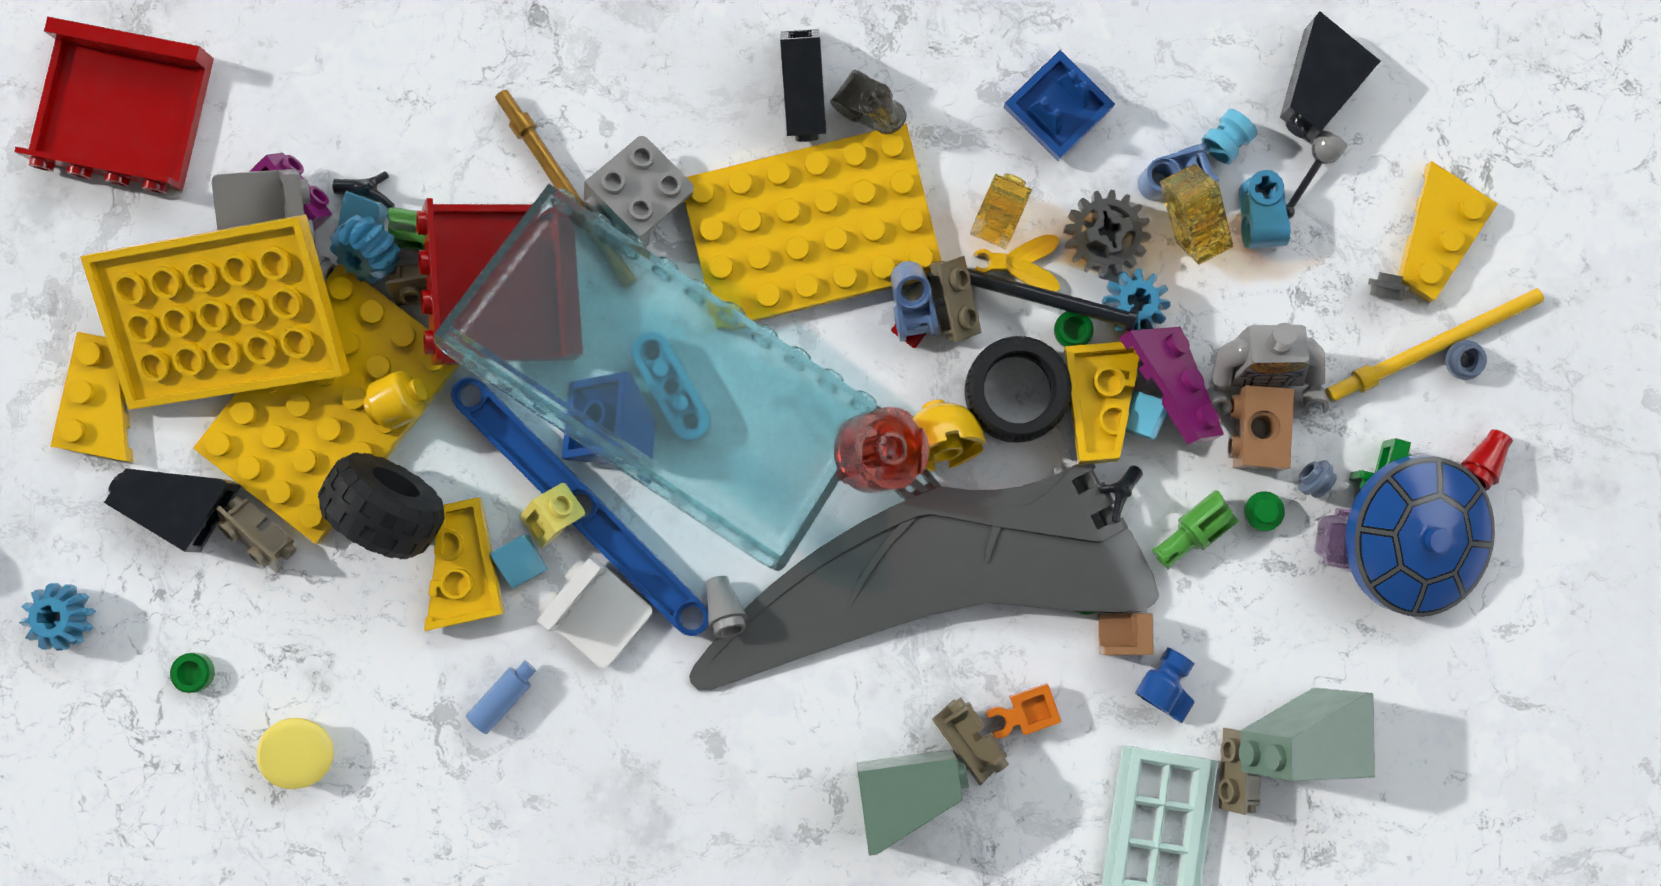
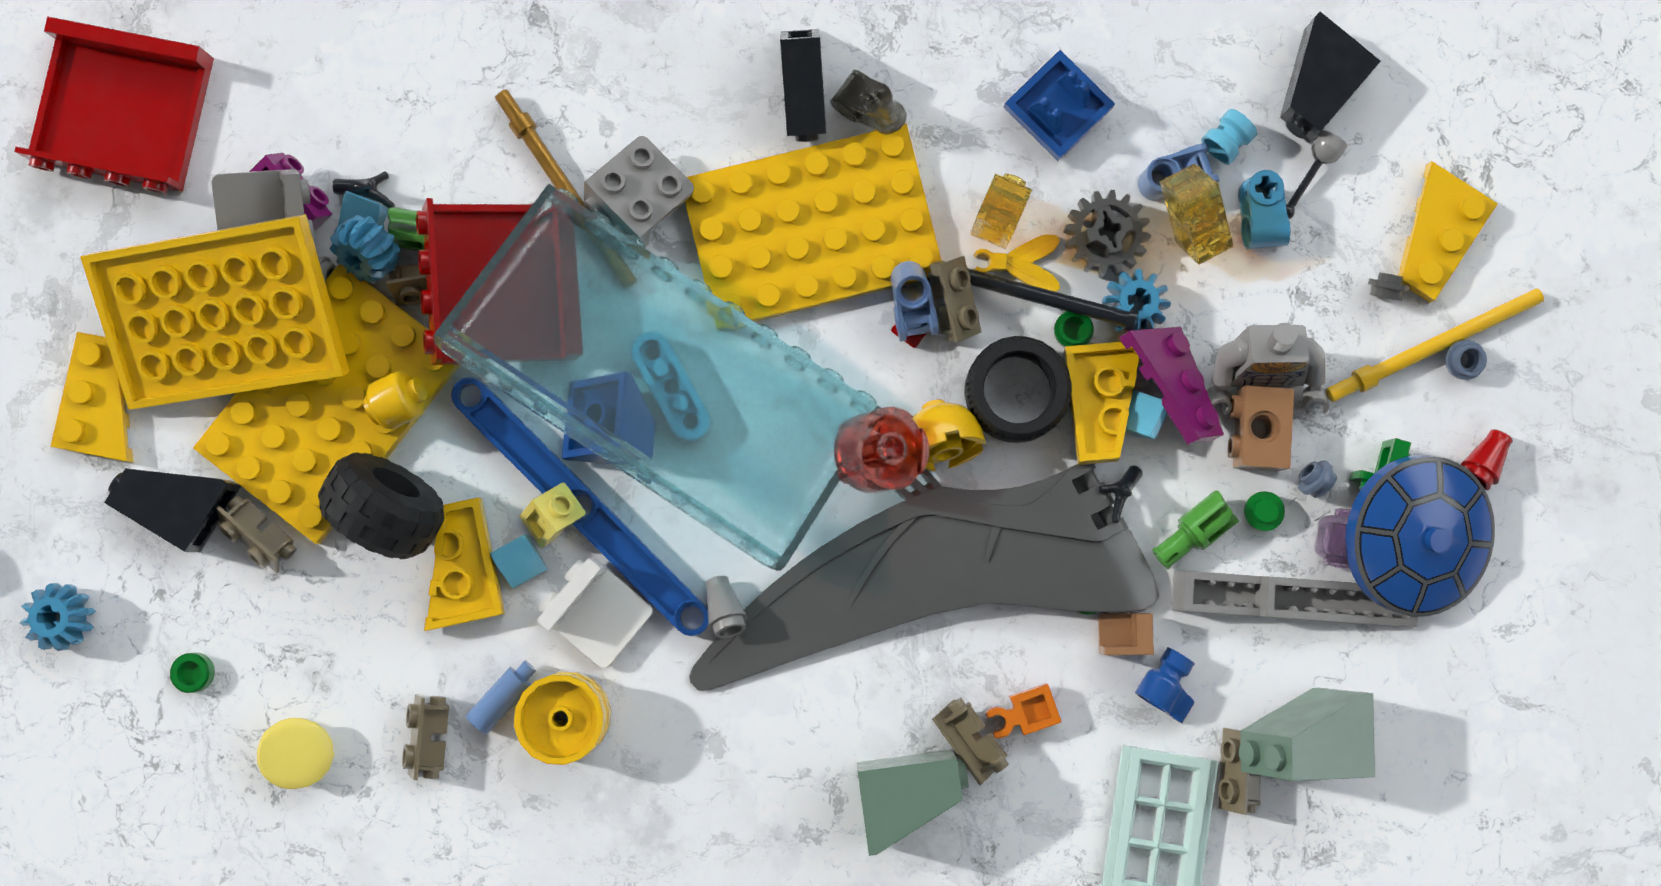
none -> dark tan hinge [402,694,450,780]
none -> yellow wheel [514,671,611,765]
none -> light grey slope [1172,570,1418,627]

